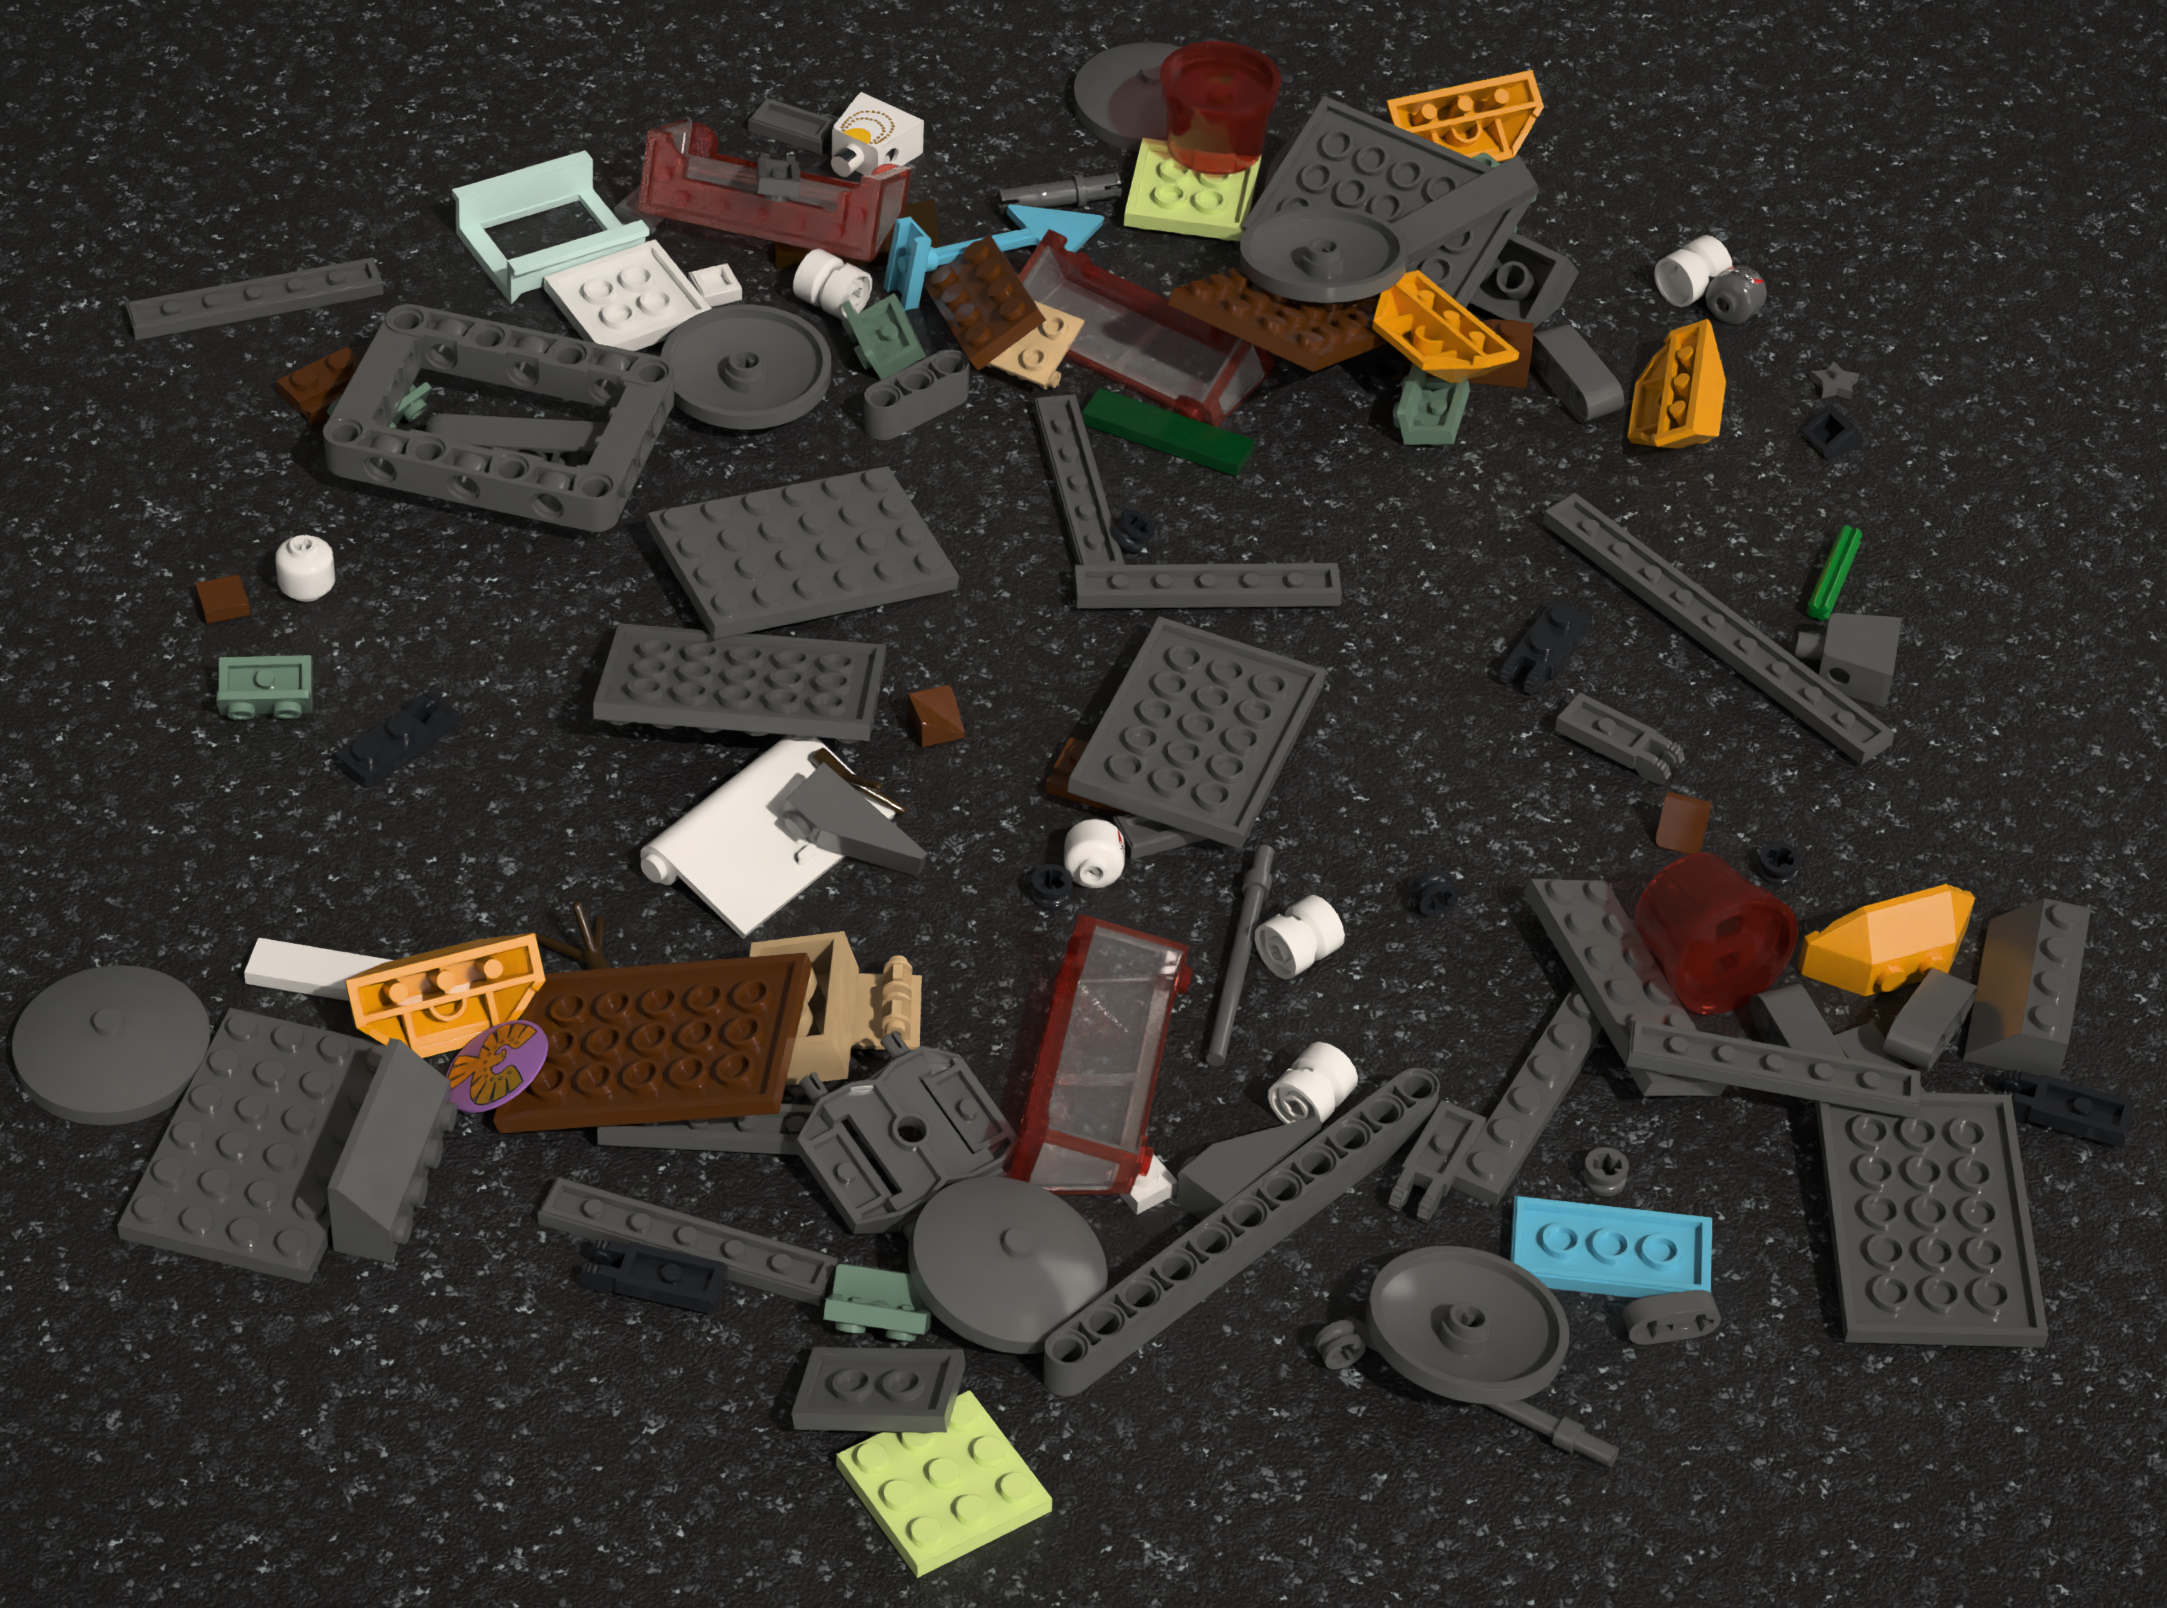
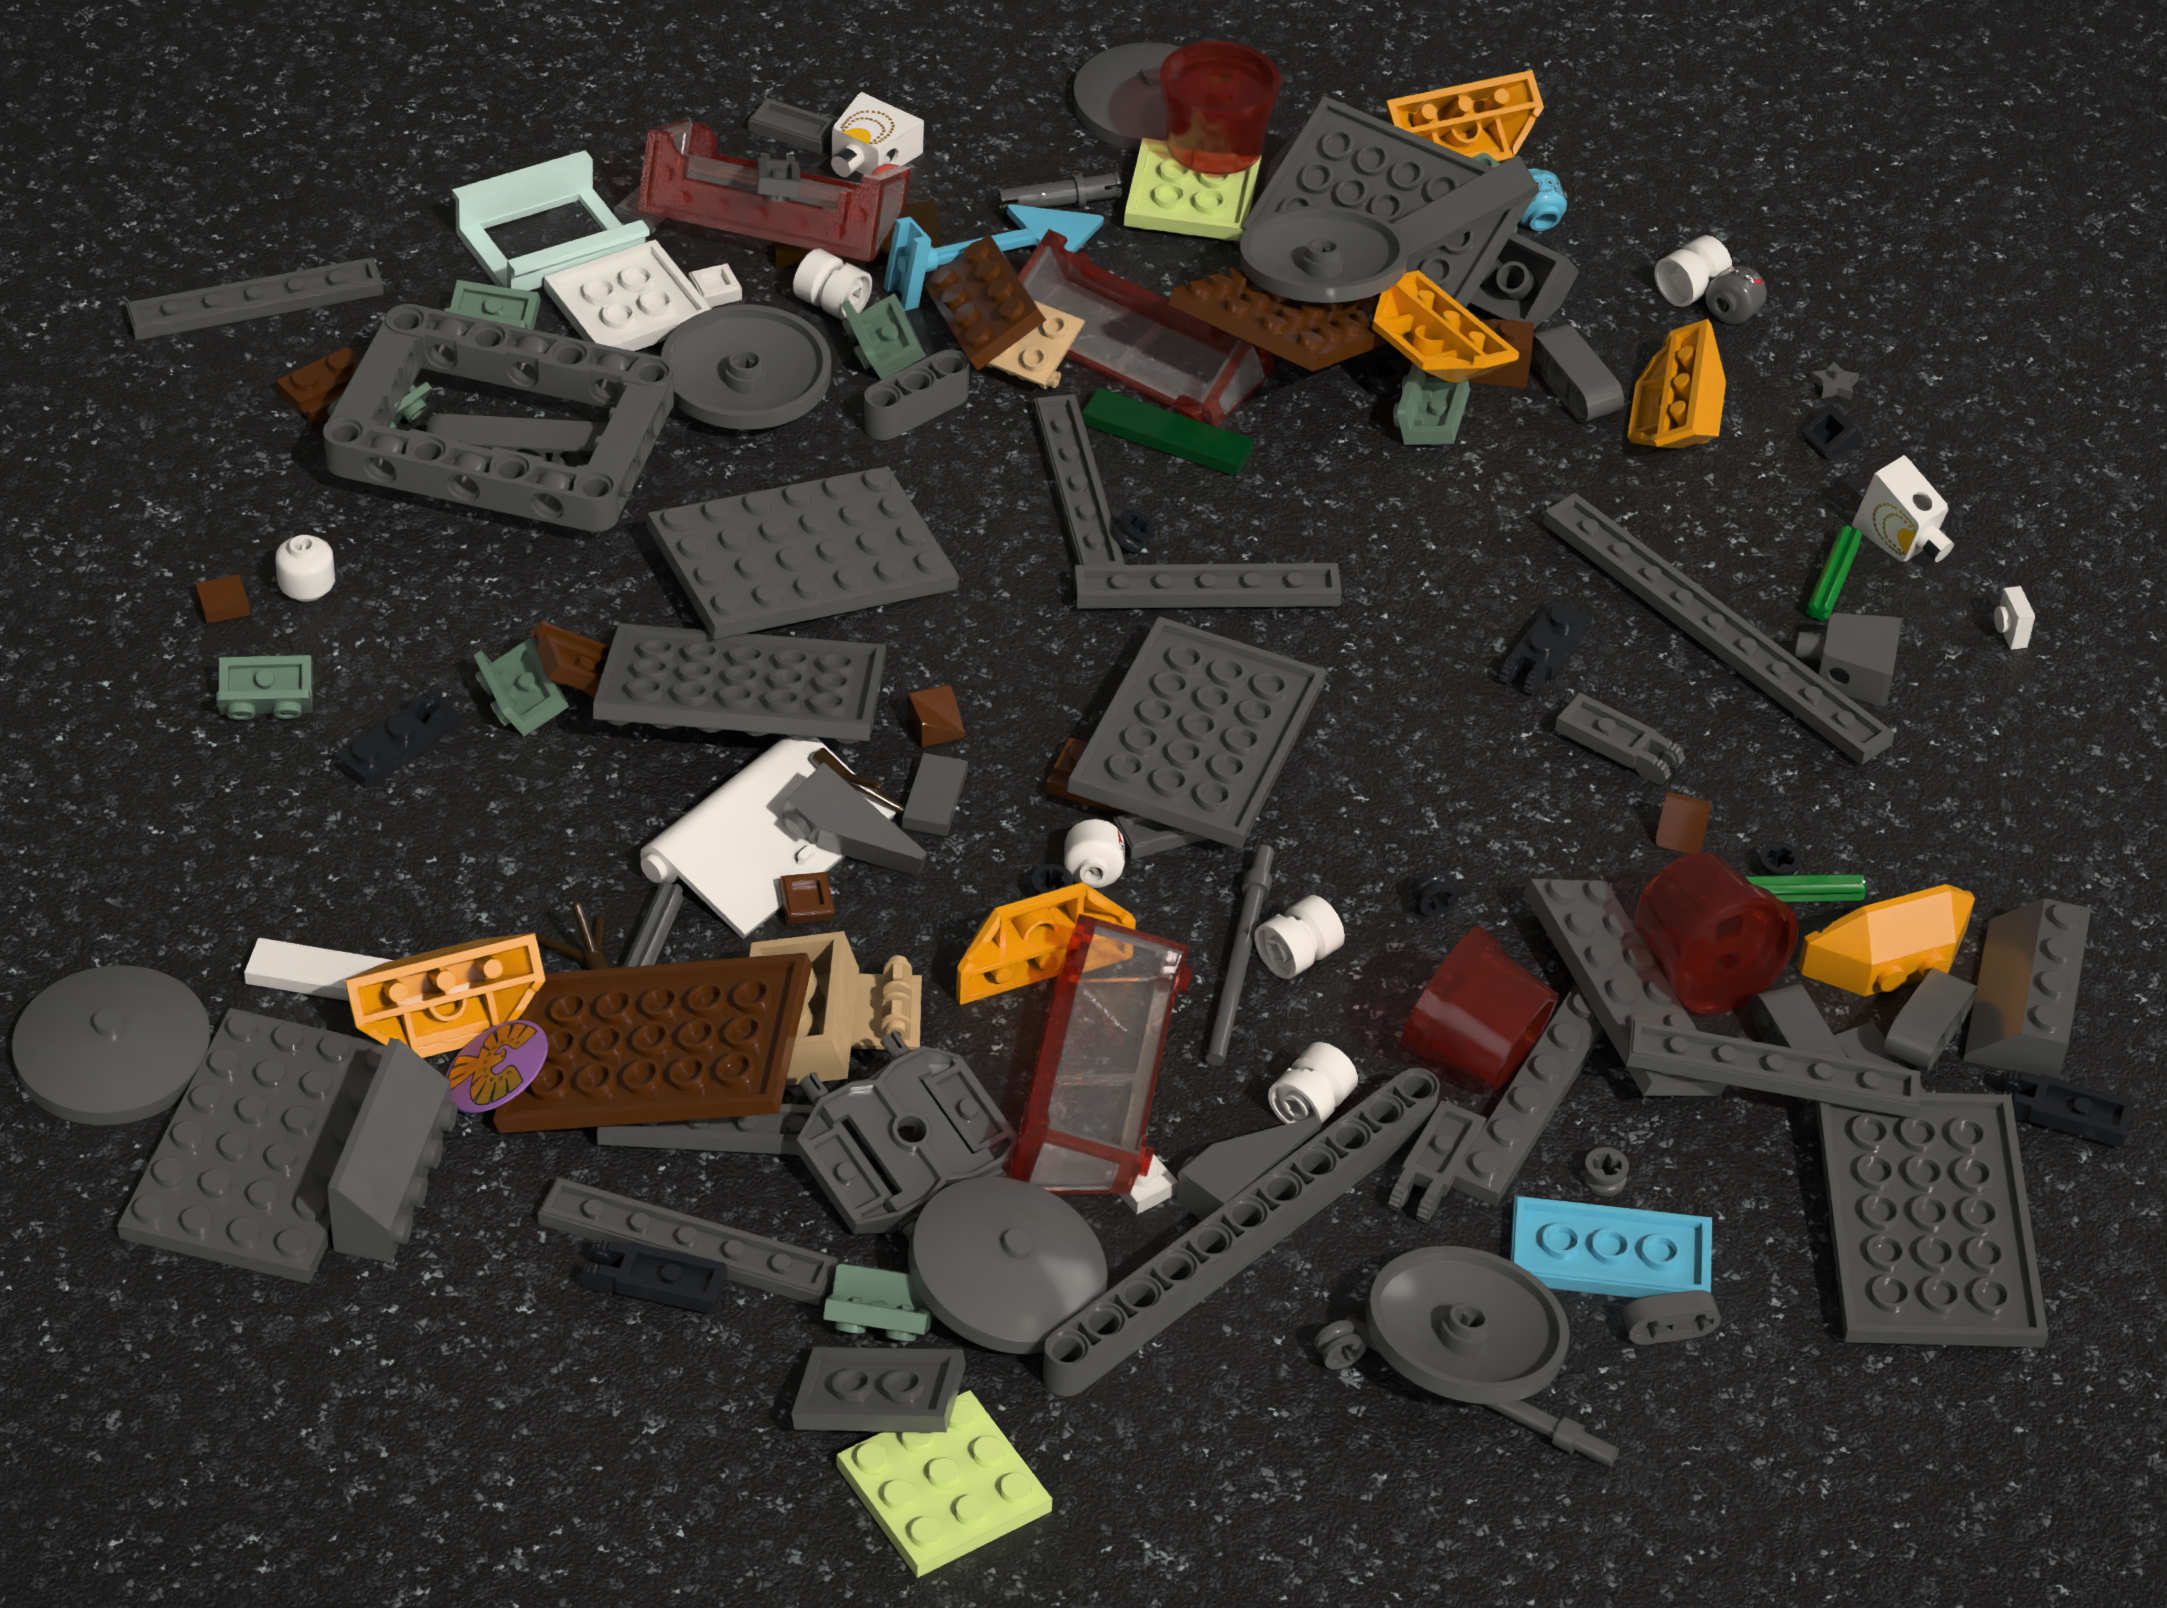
none -> sand green bracket [443,280,541,330]
none -> sand green bracket [473,638,569,736]
none -> reddish brown plate [530,621,611,697]
none -> dark grey axle [623,881,683,967]
none -> reddish brown tile [778,872,835,925]
none -> dark grey tile [902,753,968,836]
none -> light orange wedge [956,882,1136,1005]
none -> clear red piece [1400,926,1558,1091]
none -> medium azure head [1519,168,1567,231]
none -> green axle [1728,874,1866,904]
none -> white torso [1852,455,1954,562]
none -> white plate [1994,586,2035,650]

